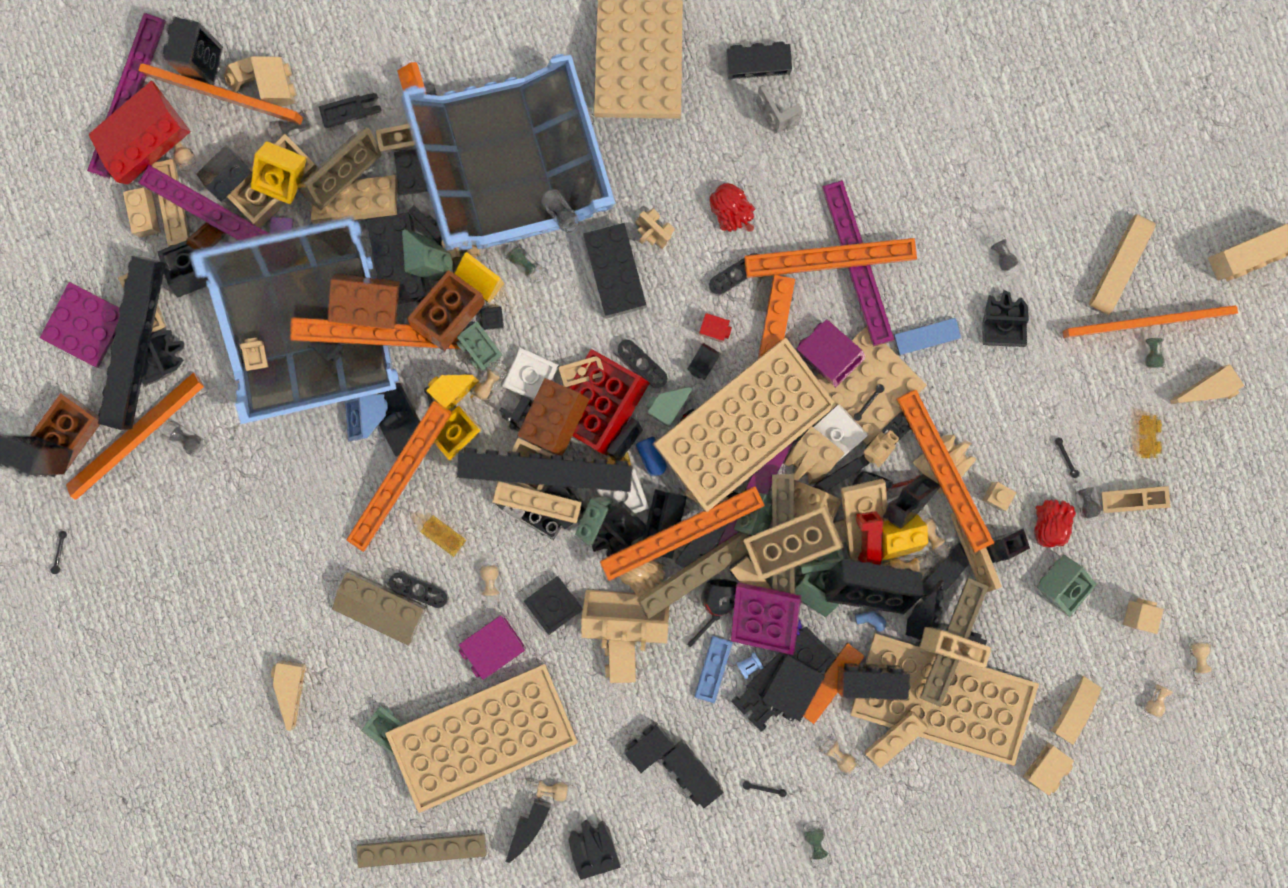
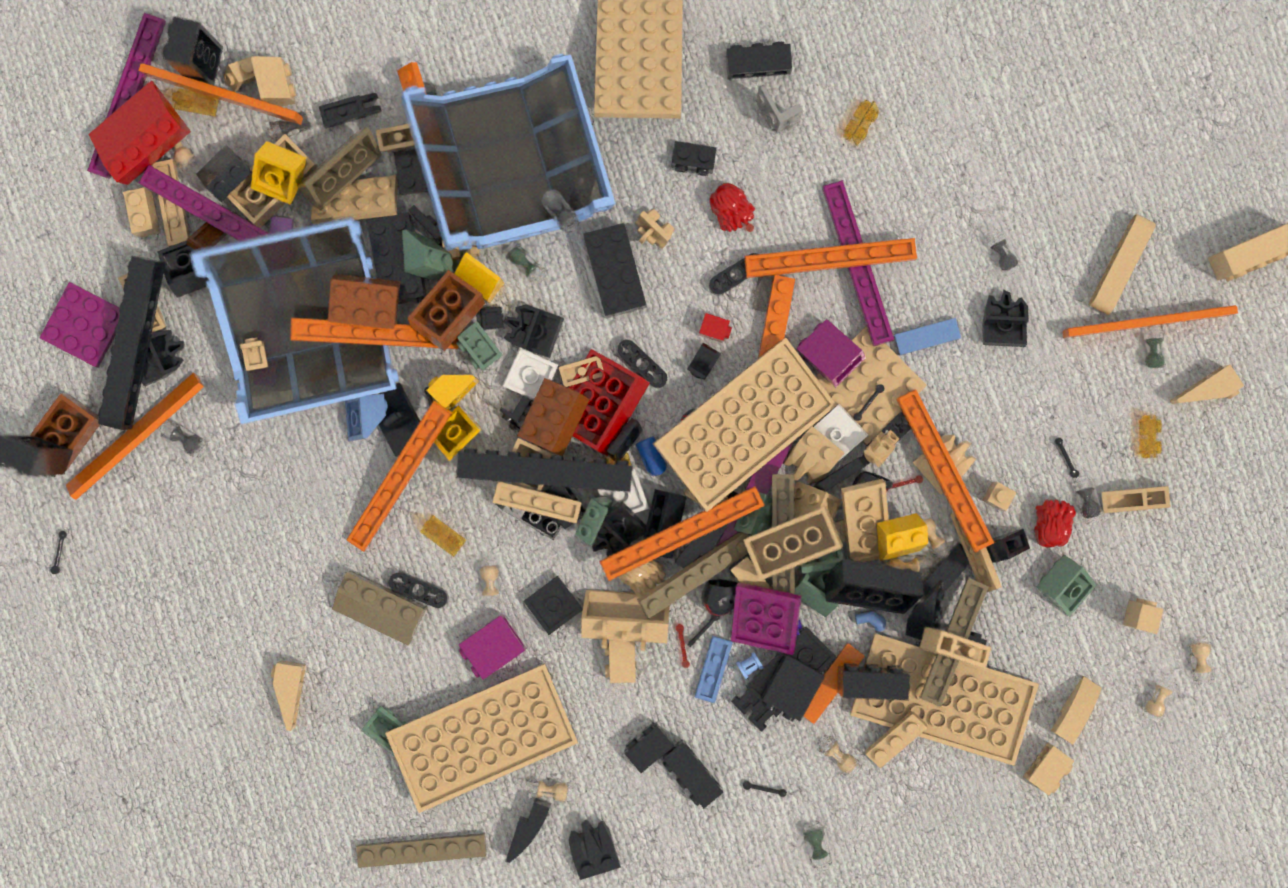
black bracket [310,342,344,363] -> none
clear piece [470,359,509,406] -> none
sand green slope [646,387,693,427] -> none
red leg [856,511,883,566] -> none
black slope [883,474,940,529] -> none
none -> clear yellow hinge [172,88,219,117]
none -> black plate [503,304,564,358]
none -> black bracket [671,141,717,176]
none -> clear red hinge [676,624,690,668]
none -> clear yellow hinge [843,100,879,146]

